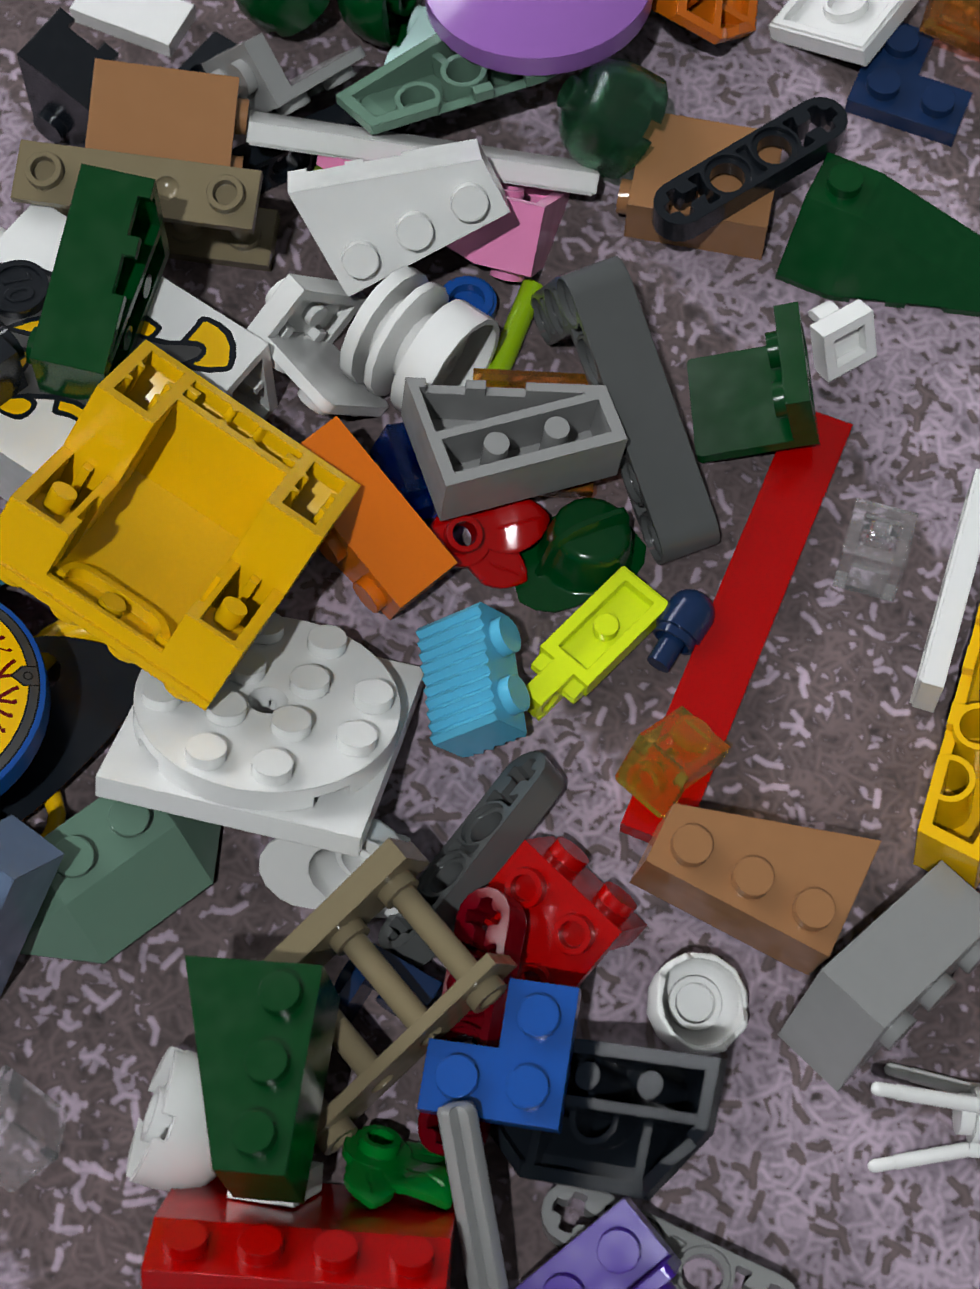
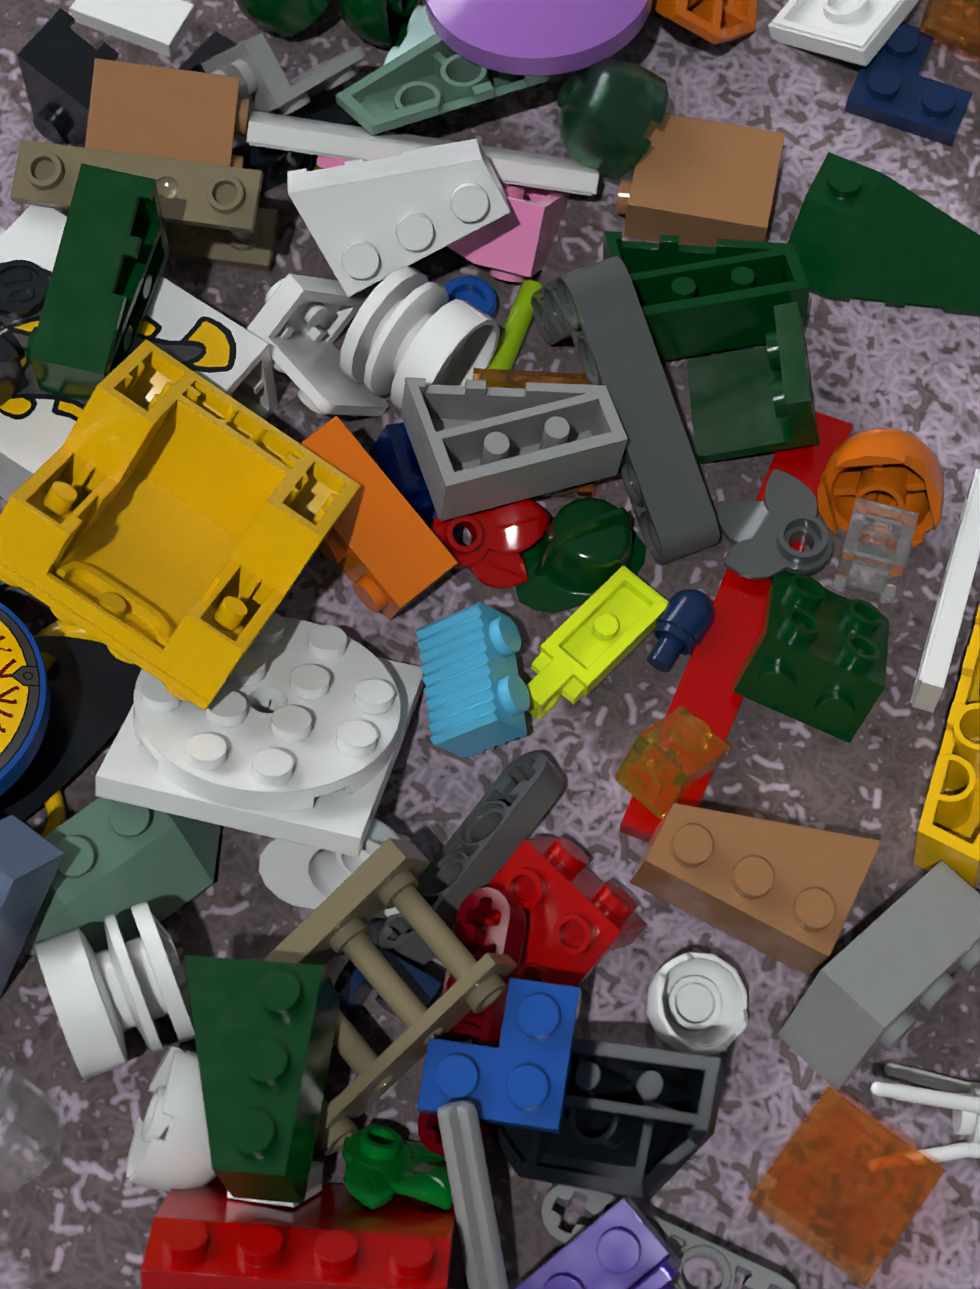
black beam [652,97,848,242] -> none
white tile [808,299,877,383] -> none
none -> white wheel [35,901,195,1080]
none -> dark green wedge [603,231,810,361]
none -> dark grey plate [716,469,833,580]
none -> dark green bracket [733,571,889,743]
none -> clear orange plate [747,1086,946,1289]
none -> orange cylinder [818,427,945,553]

